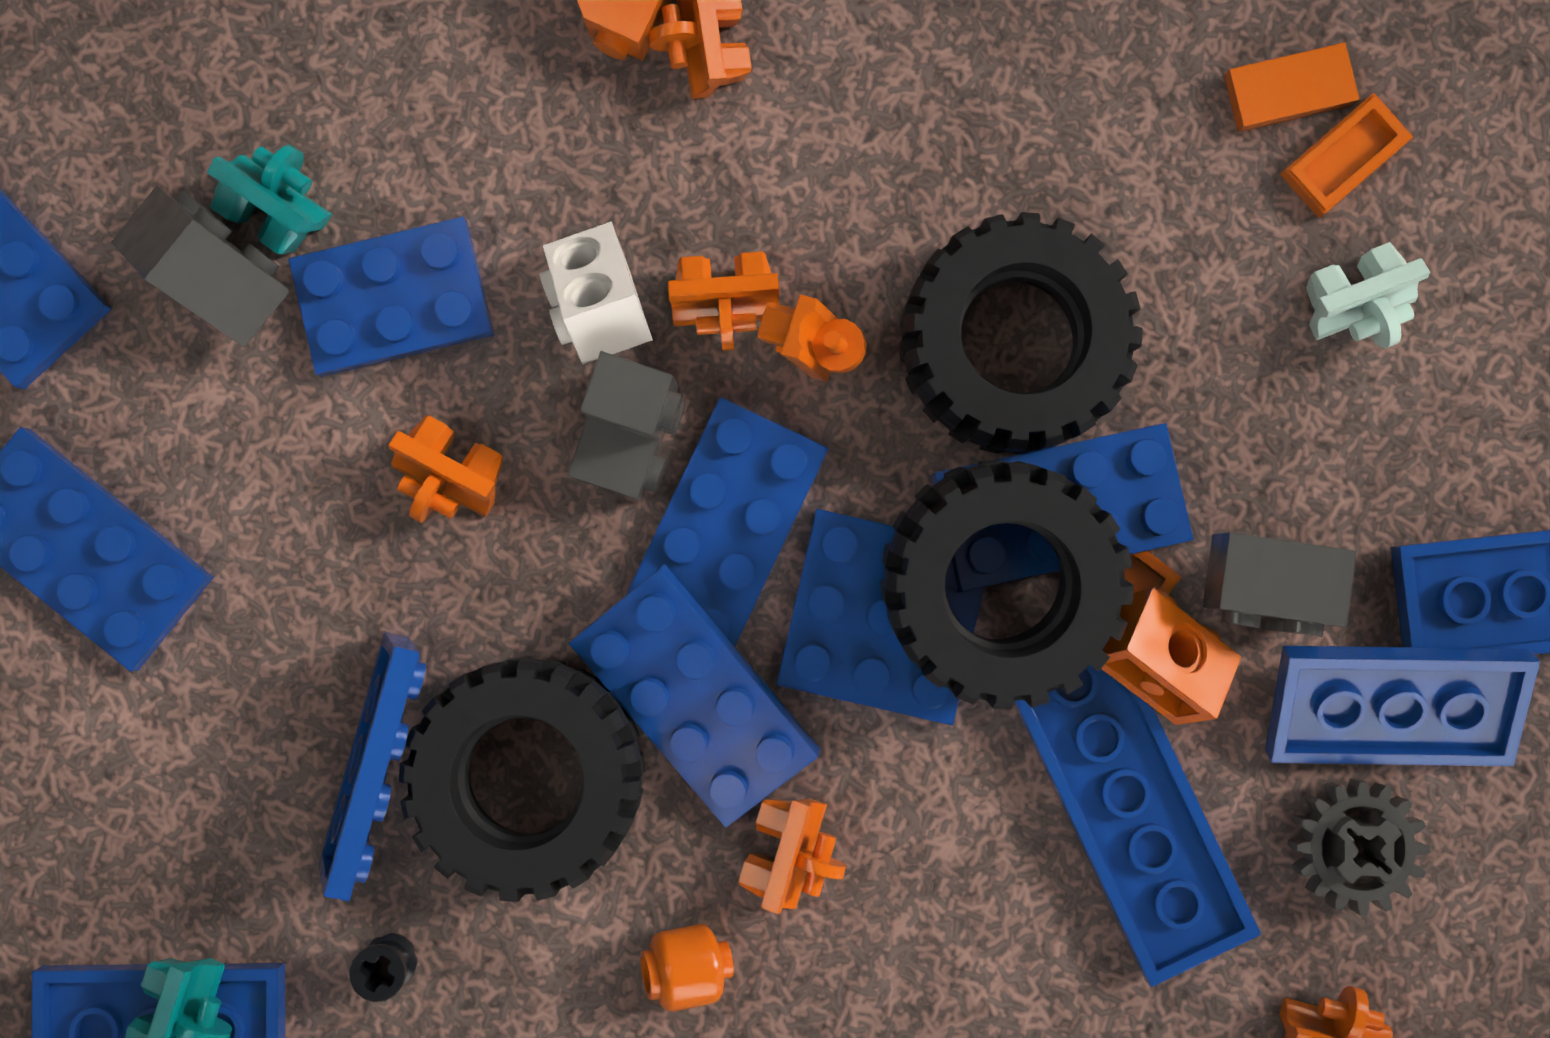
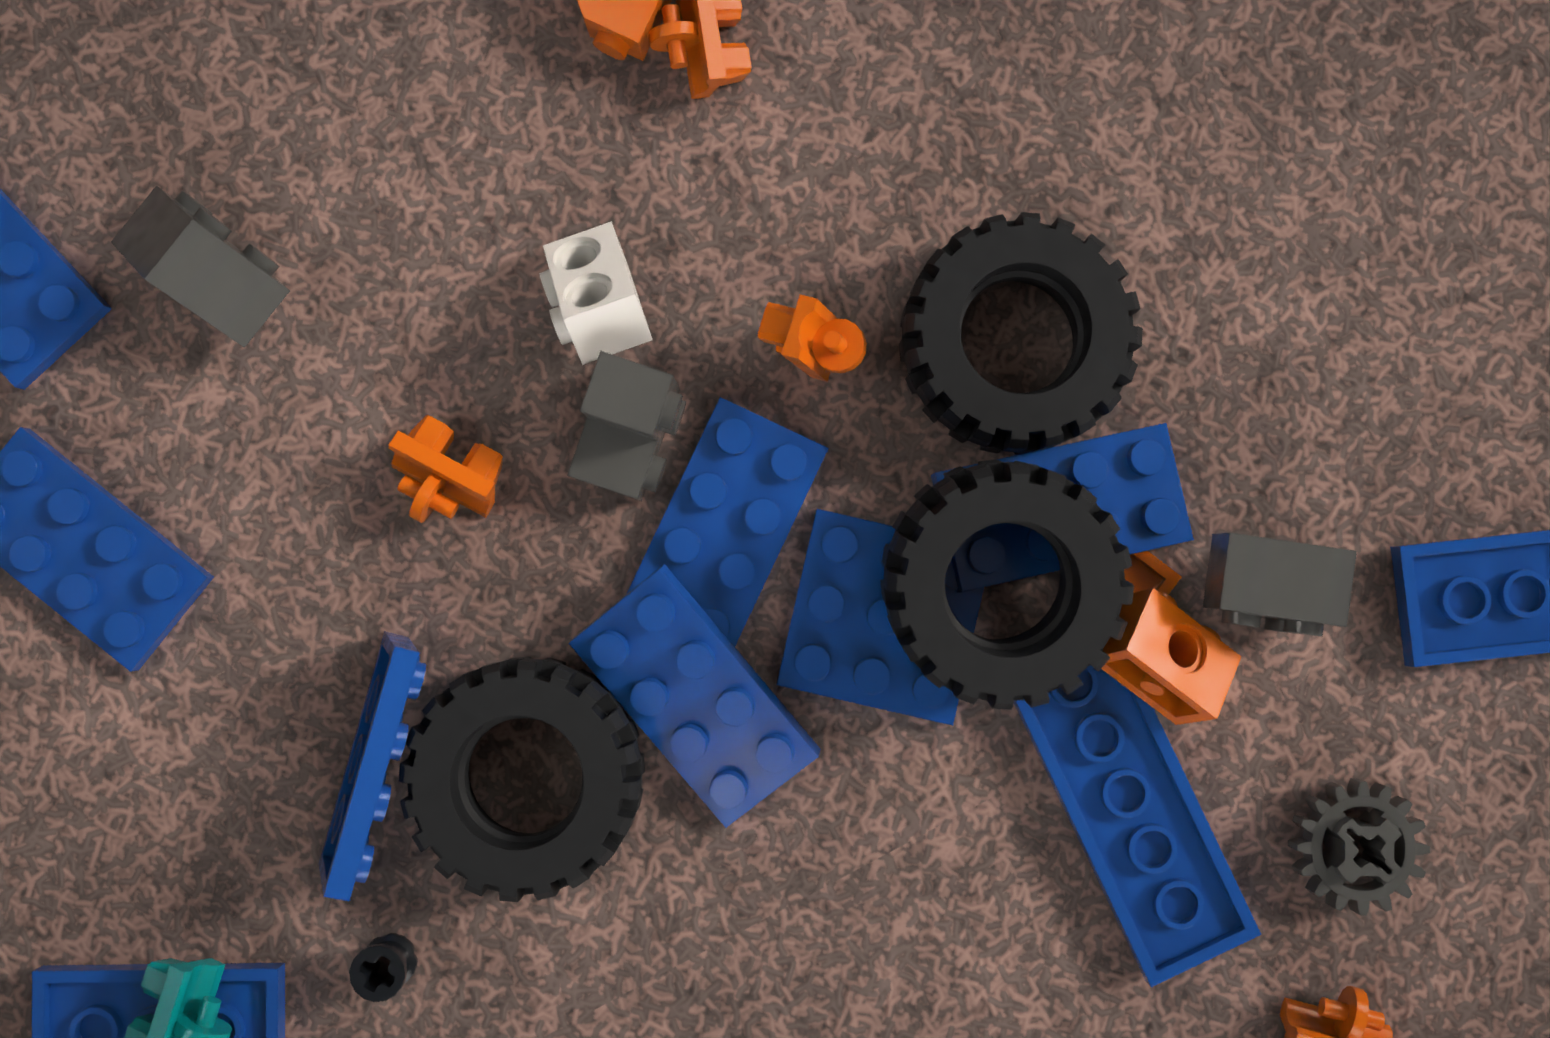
teal hips [206,144,332,255] -> none
blue plate [288,216,494,377] -> none
orange head [640,924,734,1012] -> none
orange hips [668,251,780,351] -> none
orange hips [738,799,847,914] -> none
orange tile [1224,42,1360,132] -> none
plate [1265,646,1540,766] -> none
orange tile [1280,93,1413,218] -> none
light aqua hips [1306,242,1431,349] -> none

